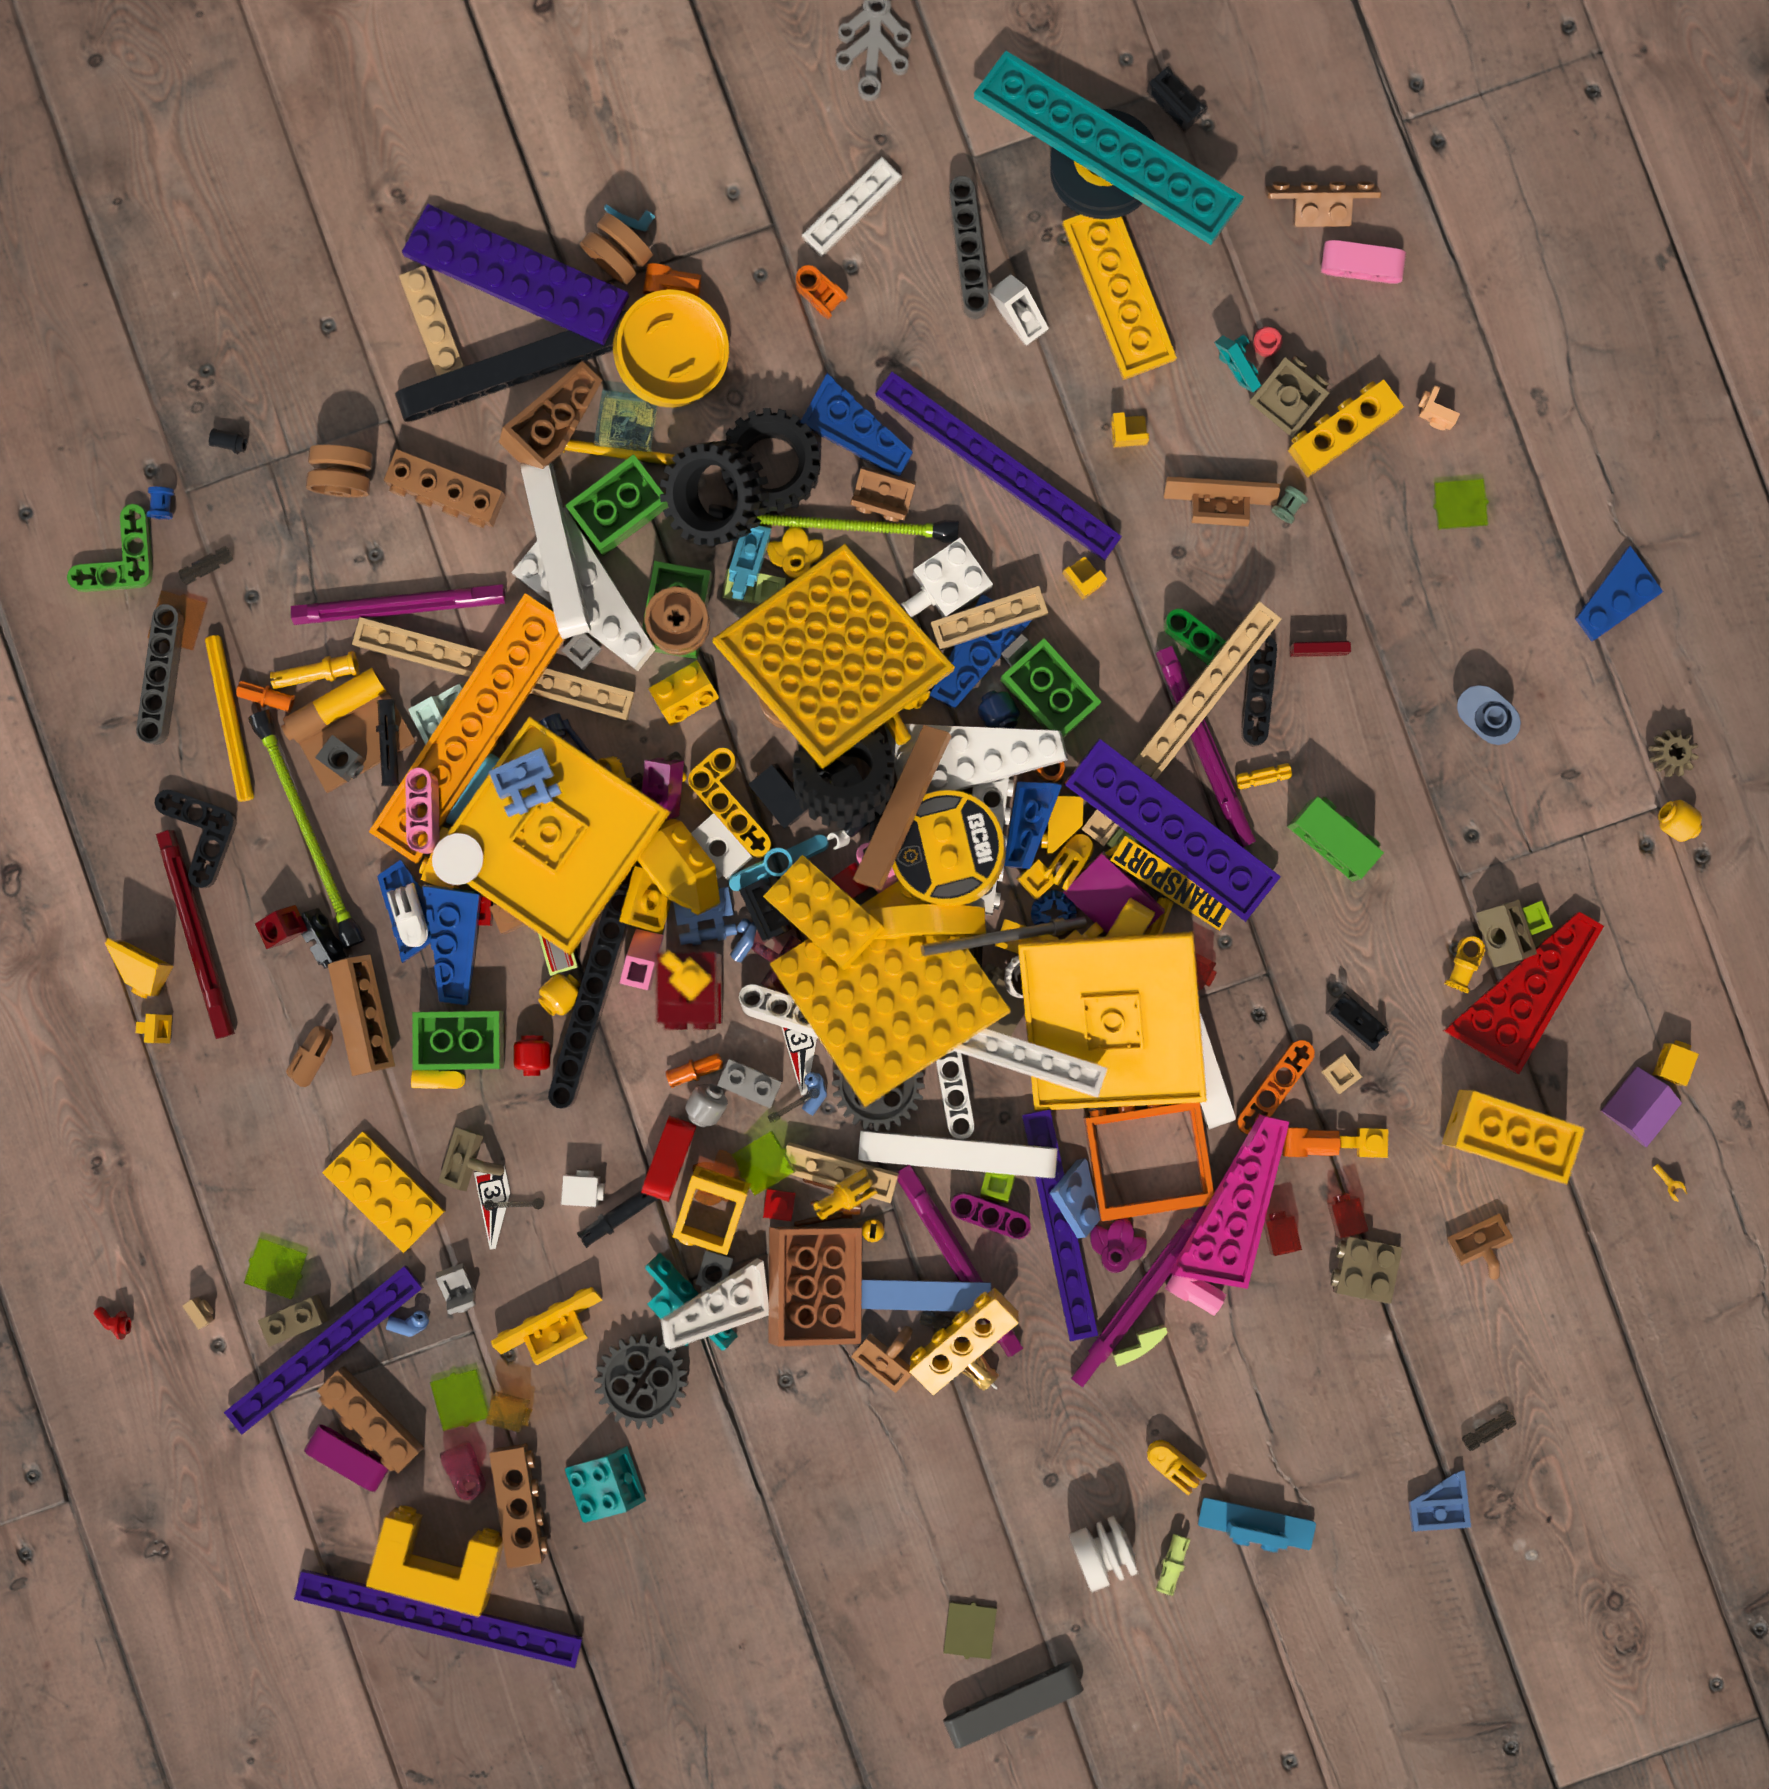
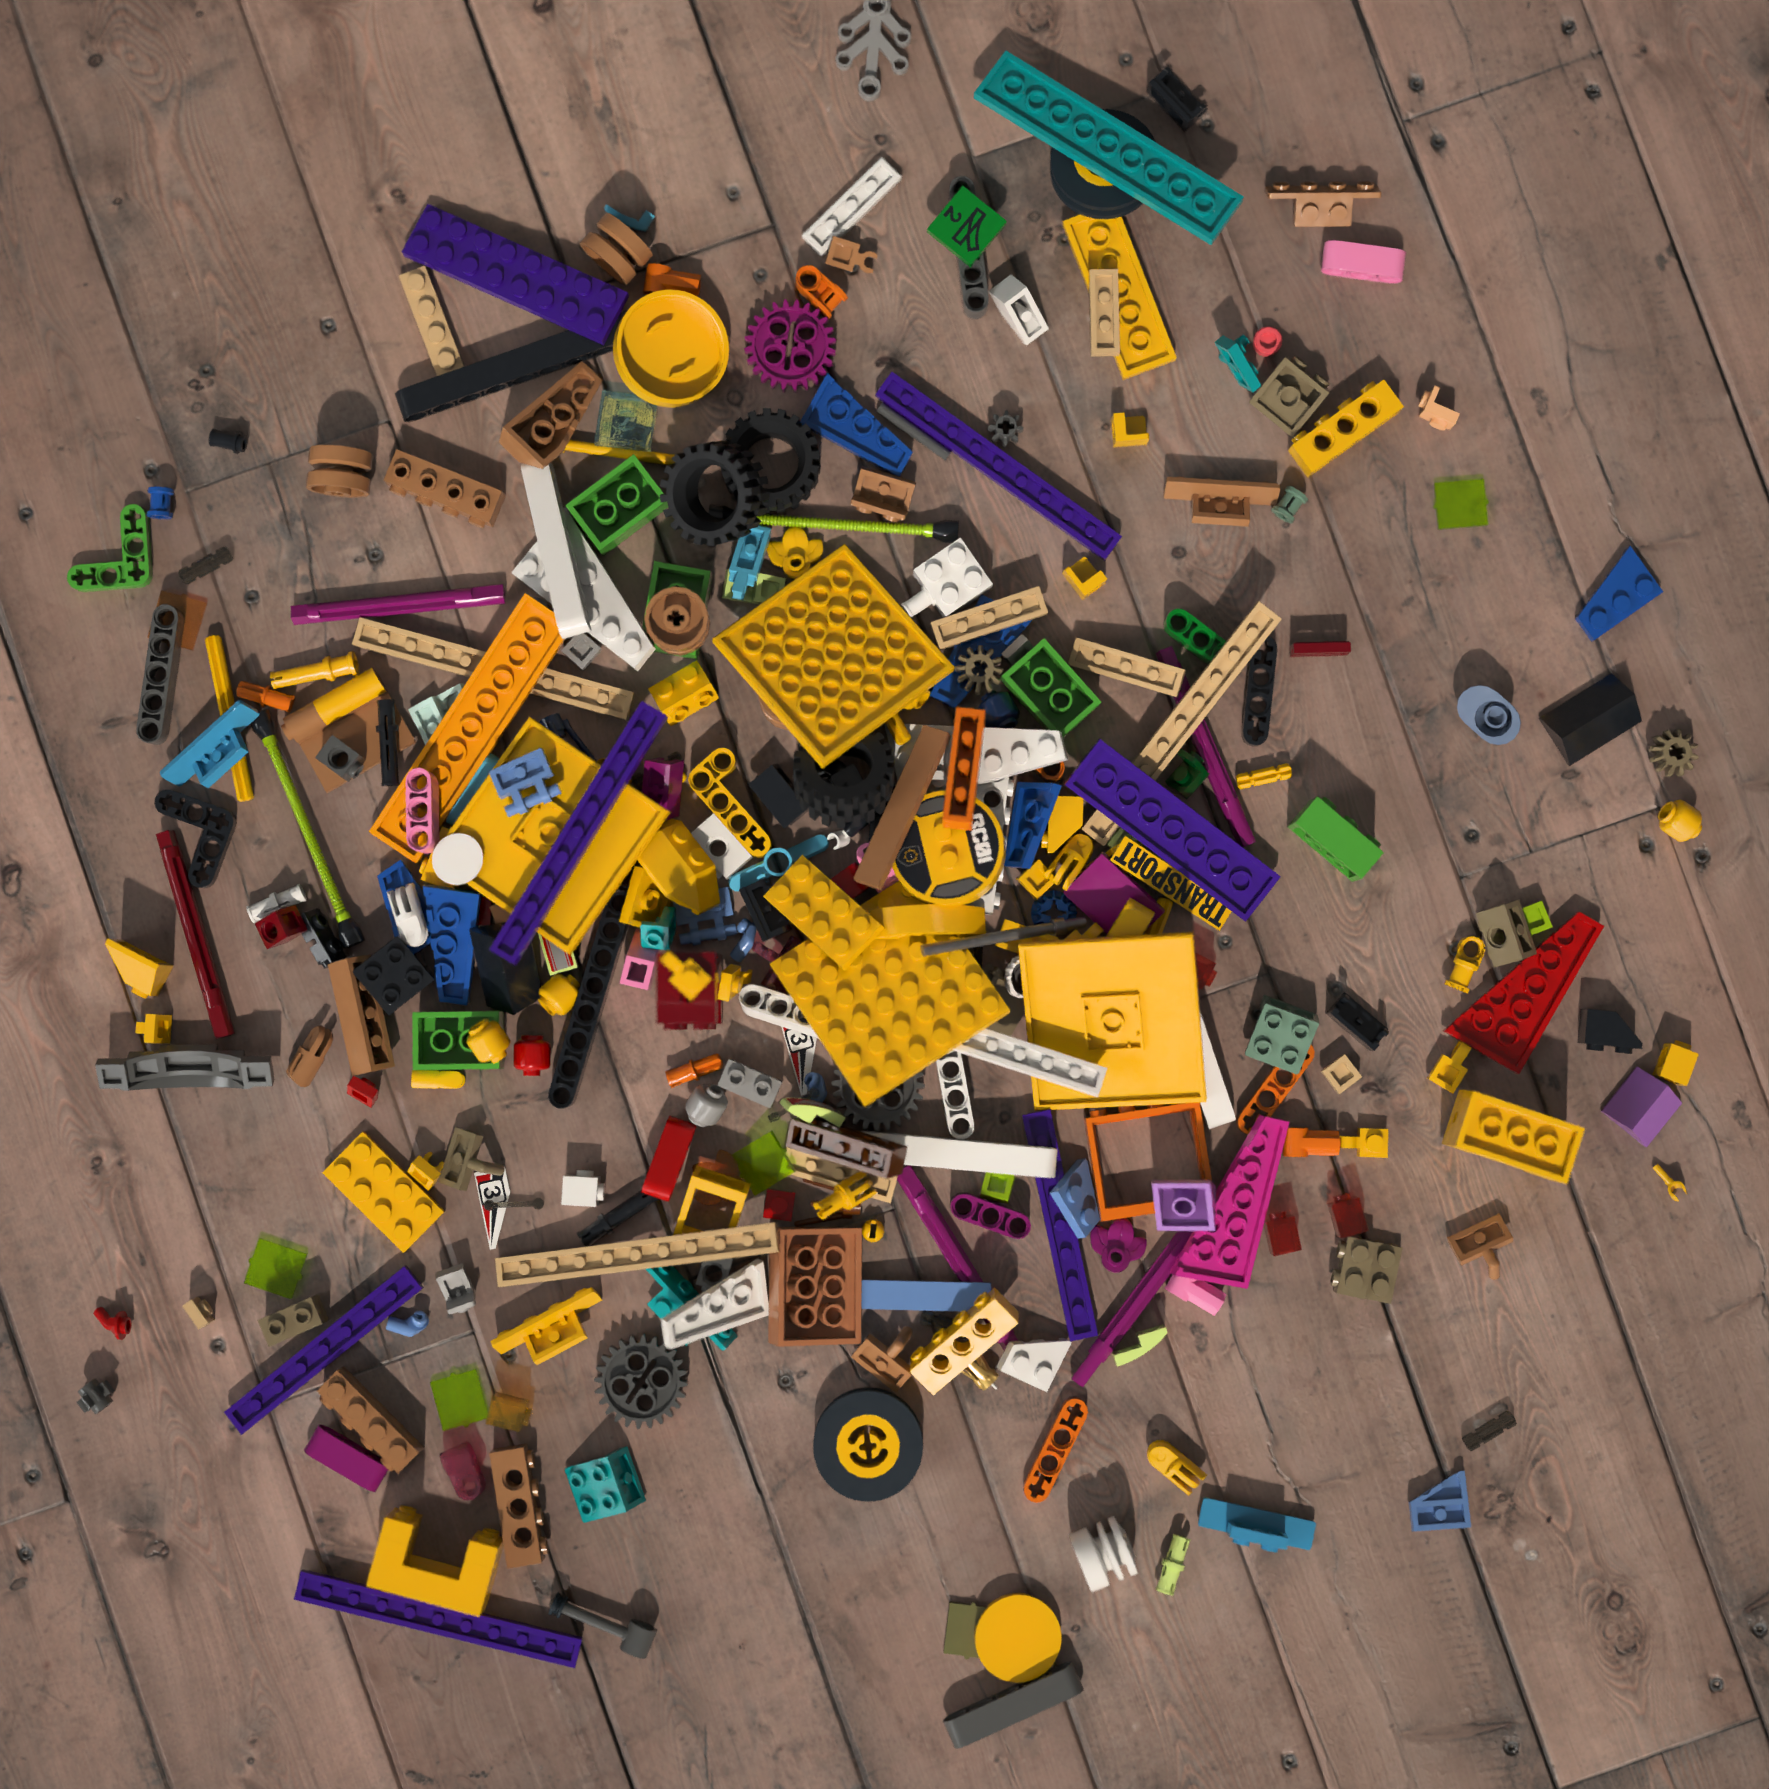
none -> dark grey gear [76,1378,115,1415]
none -> dark grey piece [95,1044,275,1091]
none -> dark azure bracket [160,700,259,788]
none -> white pin [246,884,307,923]
none -> red plate [347,1076,378,1108]
none -> black bracket [353,936,434,1015]
none -> yellow tile [407,1152,444,1191]
none -> yellow head [466,1019,510,1064]
none -> black slope [469,922,541,1015]
none -> dark purple plate [489,701,668,965]
none -> tan plate [495,1223,780,1287]
none -> dark grey piece [548,1592,657,1659]
none -> teal bracket [640,906,676,950]
none -> yellow plate [718,964,753,1002]
none -> magenta gear [744,299,836,393]
none -> yellowish green slope [780,1098,846,1127]
none -> reddish brown brick [785,1117,908,1179]
none -> black wheel [813,1387,923,1502]
none -> medium nougat plate [825,236,878,273]
none -> dark grey bar [877,402,952,461]
none -> green tile [927,186,1007,268]
none -> orange brick [942,707,986,831]
none -> dark tan gear [955,645,1004,695]
none -> yellow tile [974,1593,1061,1683]
none -> dark grey gear [988,410,1023,448]
none -> white wing [996,1338,1072,1392]
none -> orange beam [1023,1397,1088,1503]
none -> tan plate [1068,637,1186,697]
none -> tan plate [1089,269,1120,357]
none -> medium lavender slope [1152,1180,1216,1231]
none -> dark green bracket [1165,749,1209,799]
none -> sand green bracket [1245,995,1319,1074]
none -> yellow plate [1427,1041,1472,1094]
none -> black slope [1539,673,1642,766]
none -> black slope [1578,1009,1643,1054]

